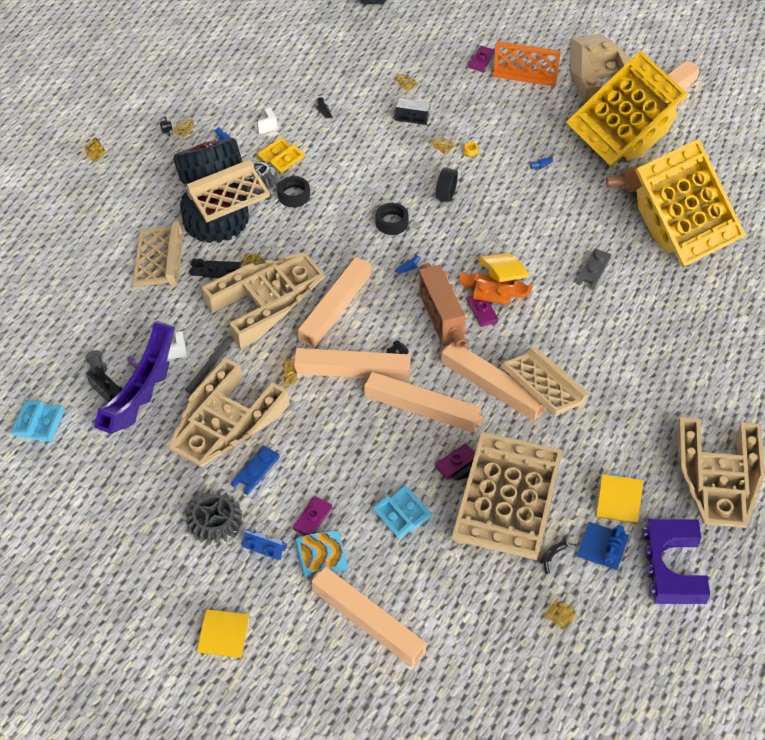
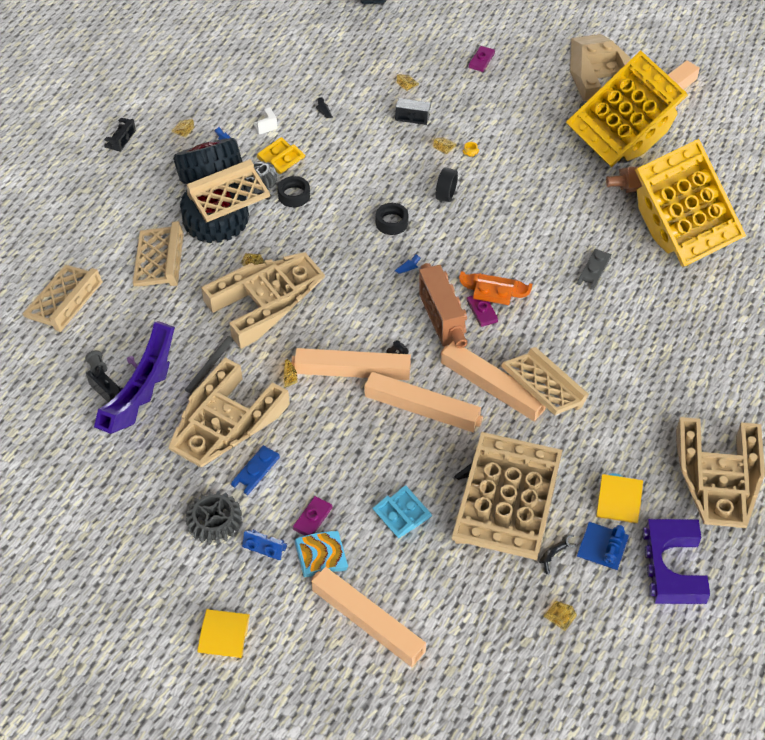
medium azure slope [11,401,65,442] -> none
clear yellow slope [85,137,107,162] -> none
black plate [160,116,172,136] -> none
white panel [167,331,187,360] -> none
black hinge [189,258,241,278] -> none
light nougat brick [298,257,372,348] -> none
magenta plate [435,443,475,480] -> none
yellow slope [479,253,529,282] -> none
orange fence [493,41,561,87] -> none
blue bar [530,157,553,169] -> none
none -> tan fence [23,265,103,332]
none -> black hinge [104,118,136,152]

